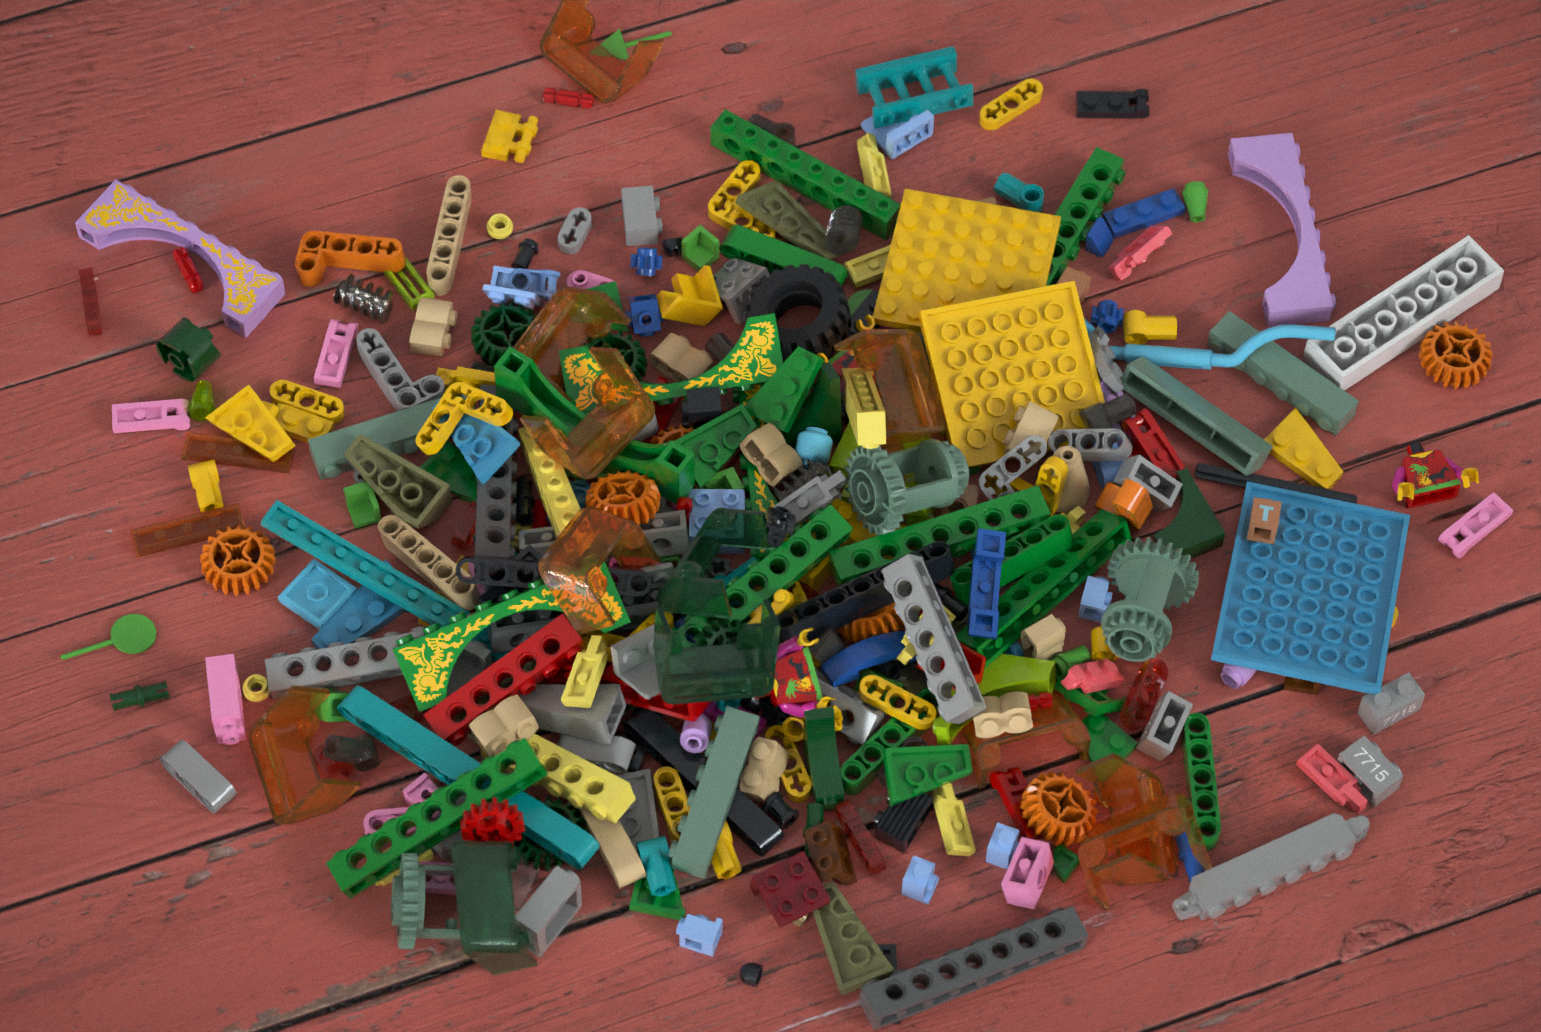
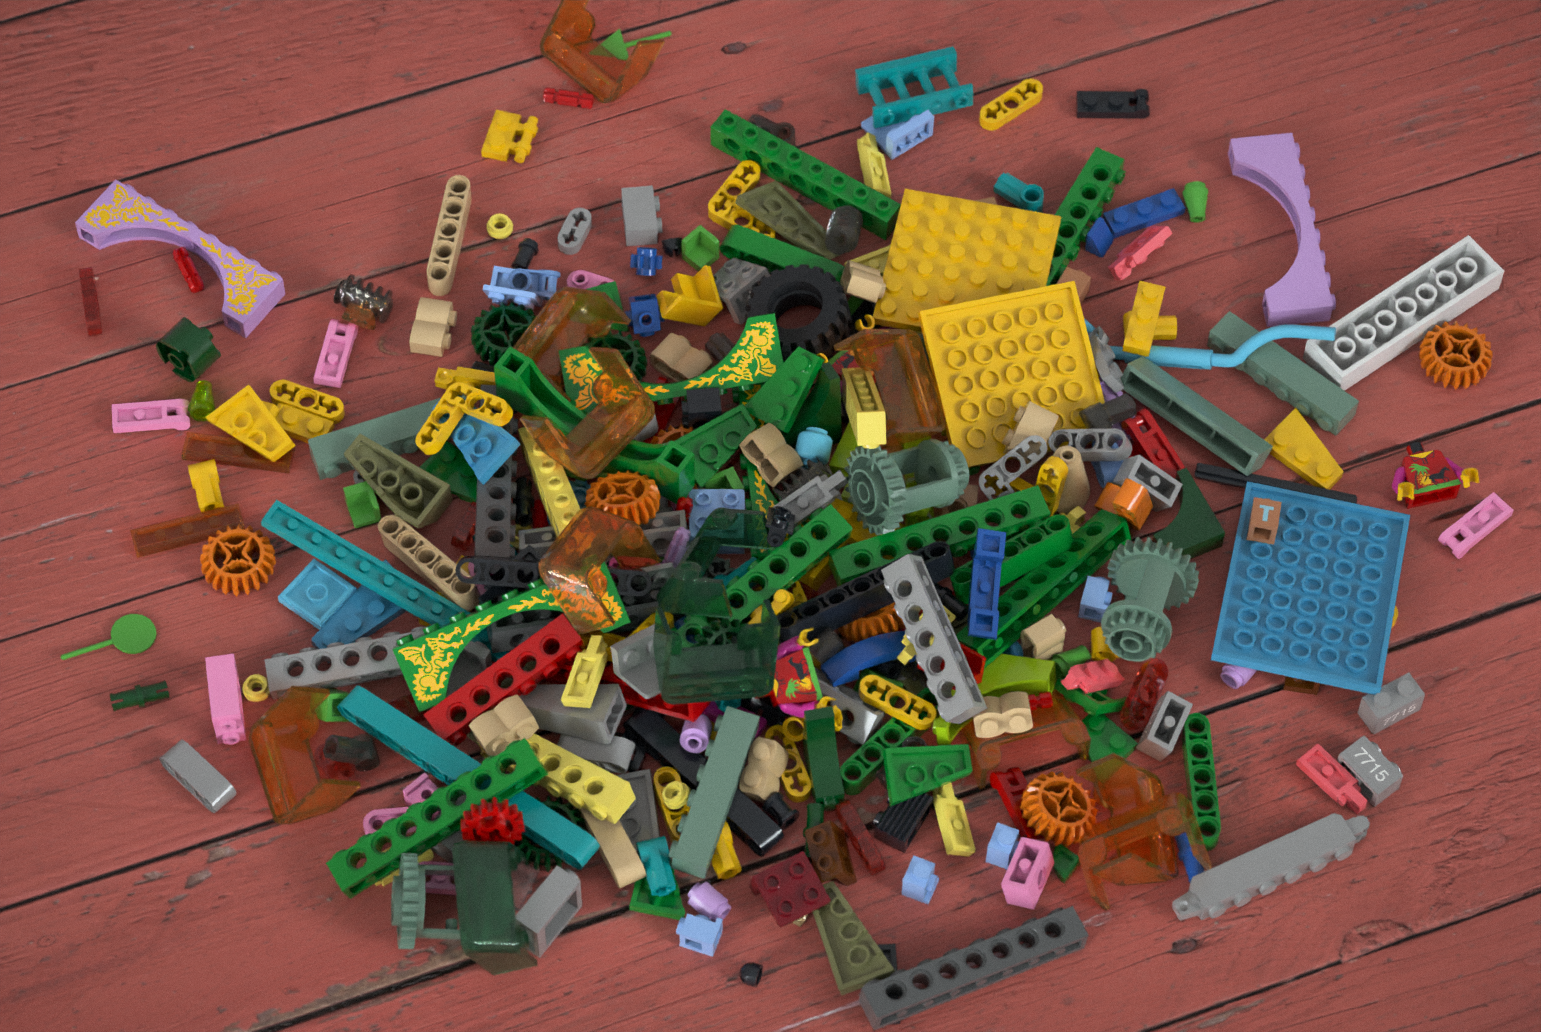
orange beam [295,231,406,287] -> none
light grey beam [356,328,445,412] -> none
lime tile [384,257,435,311] -> none
blue gear [1091,300,1124,333] -> none
none -> clear orange slope [342,303,376,330]
none -> lavender axle [661,527,691,571]
none -> light yellow plate [662,781,691,809]
none -> lavender brick [687,882,731,922]
none -> tan brick [840,260,886,303]
none -> yellow plate [1122,281,1165,357]

